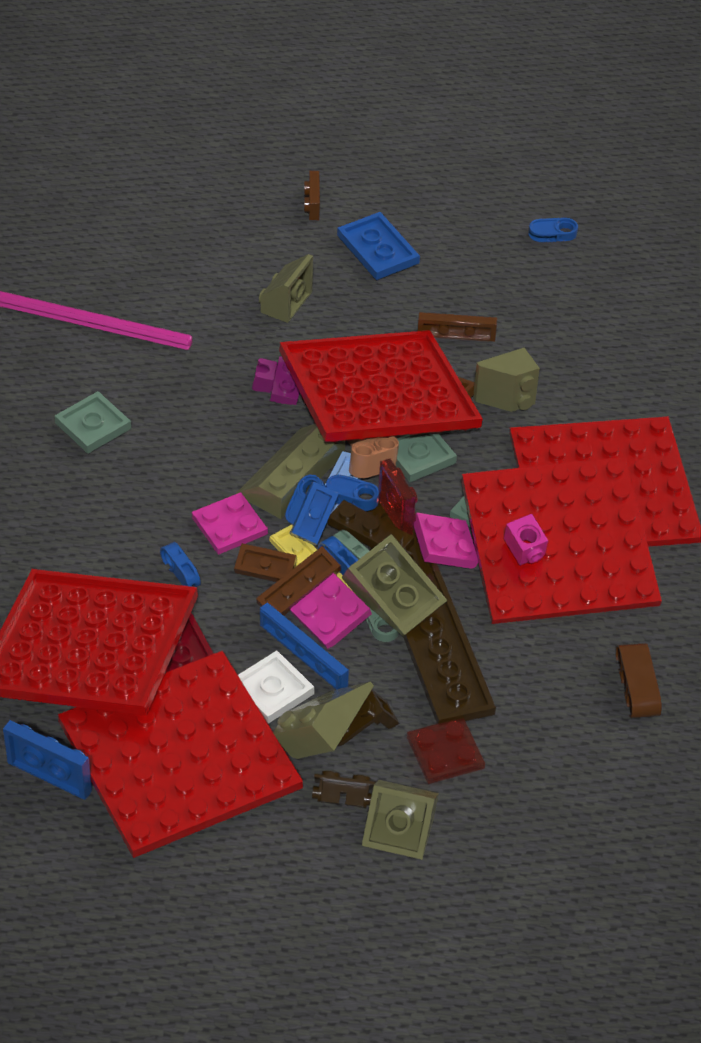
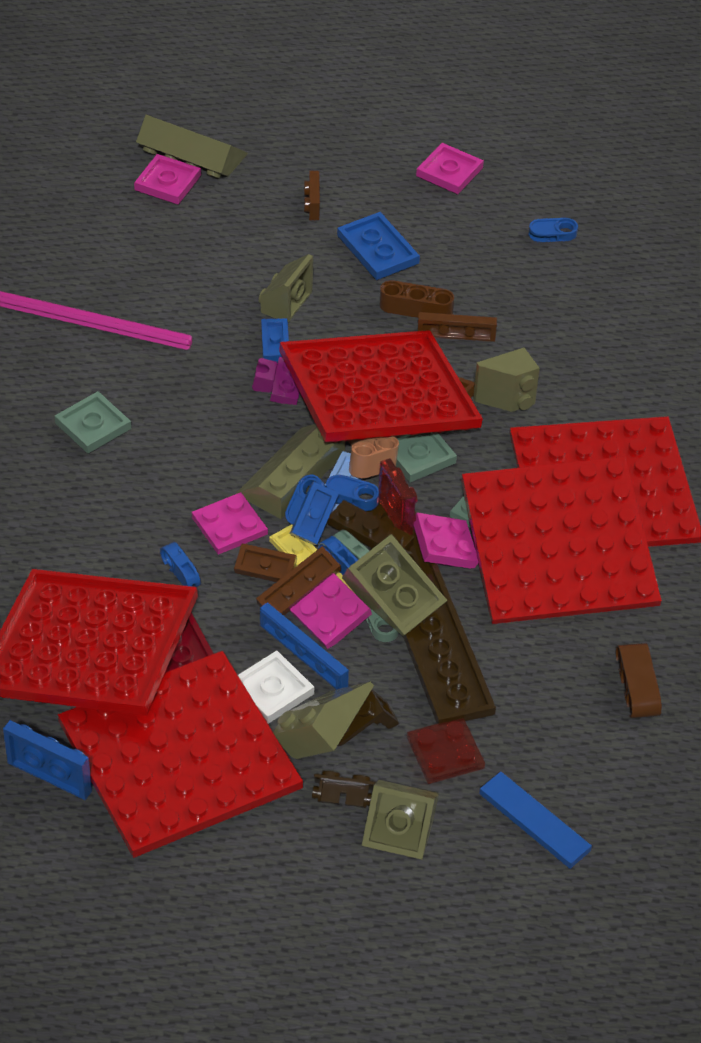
dark pink brick [504,514,548,565] -> none
none -> dark pink plate [134,154,201,205]
none -> olive slope [136,115,248,178]
none -> blue plate [261,318,289,363]
none -> reddish brown beam [380,280,454,318]
none -> dark pink plate [416,143,484,194]
none -> blue tile [479,772,592,869]

